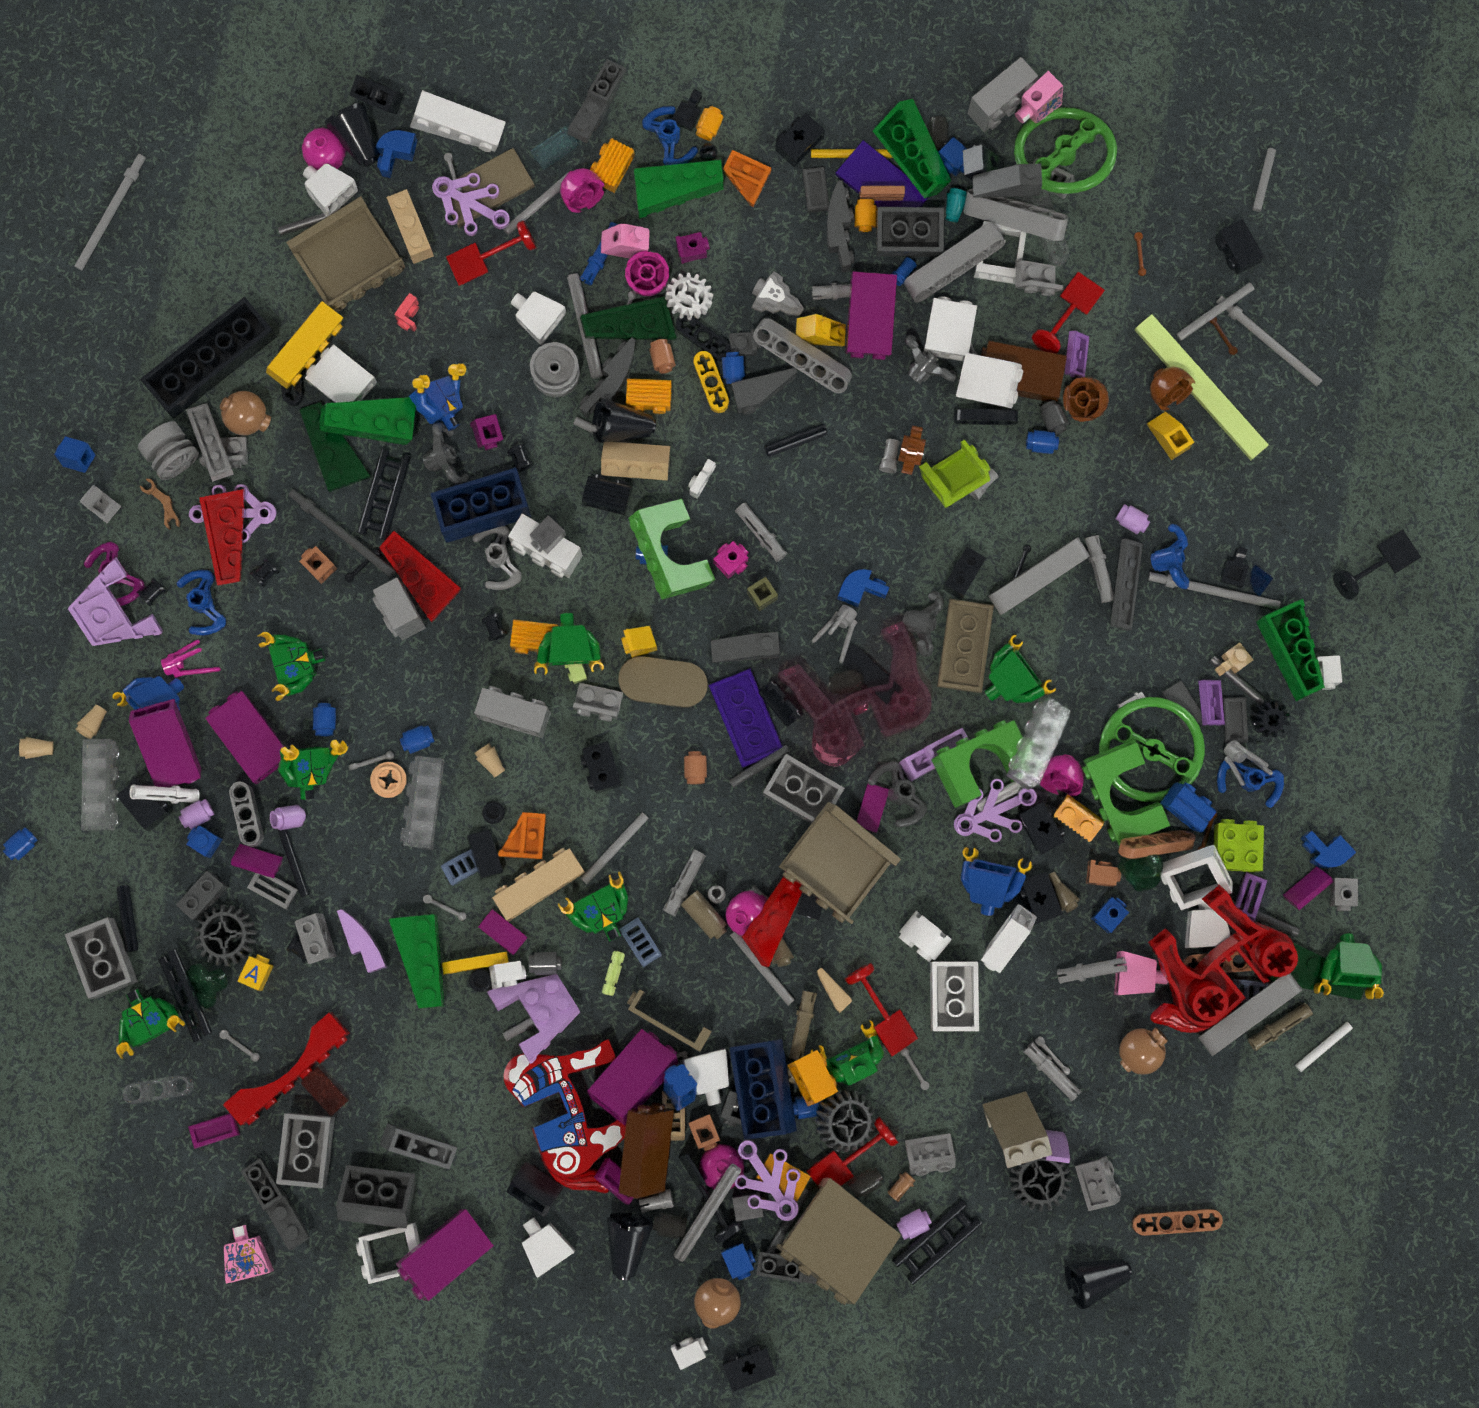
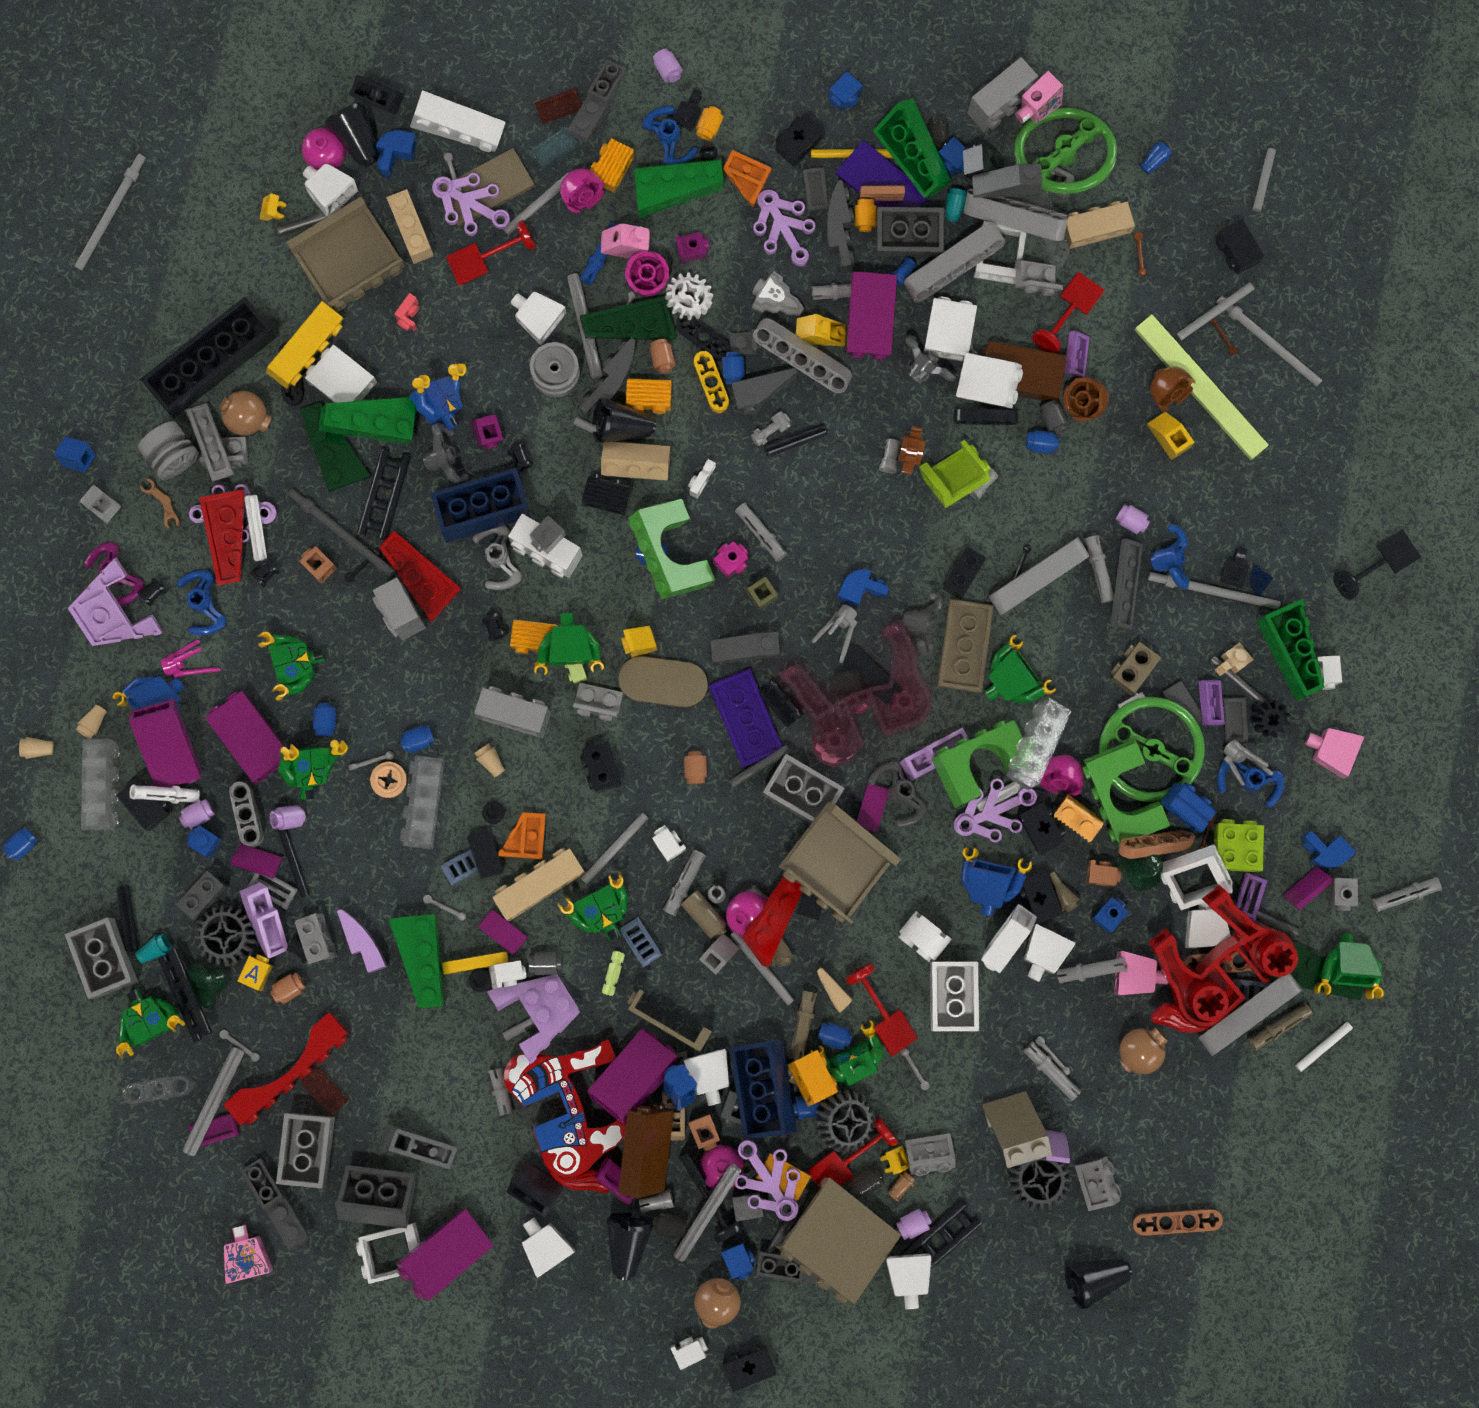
none -> teal cone [136,934,172,963]
none -> light grey axle [183,1047,244,1156]
none -> lavender slope [239,882,288,959]
none -> white axle [244,495,267,561]
none -> yellow tile [260,193,286,221]
none -> nougat brick [270,972,306,1004]
none -> light grey pin [488,1067,514,1116]
none -> clear red tile [535,88,582,125]
none -> white brick [652,825,686,862]
none -> lavender brick [653,48,683,83]
none -> light grey brick [699,934,740,974]
none -> light grey bar [751,411,791,446]
none -> lavender plant [753,190,815,266]
none -> blue brick [818,1022,853,1050]
none -> blue brick [828,71,863,111]
none -> yellow tile [880,1145,909,1175]
none -> white torso [885,1253,931,1309]
none -> white torso [1023,924,1075,982]
none -> tan brick [1065,201,1135,249]
none -> dark tan brick [1110,642,1161,696]
none -> blue cone [1140,141,1172,175]
none -> bright pink torso [1305,728,1364,778]
none -> light grey pin [1371,877,1442,913]

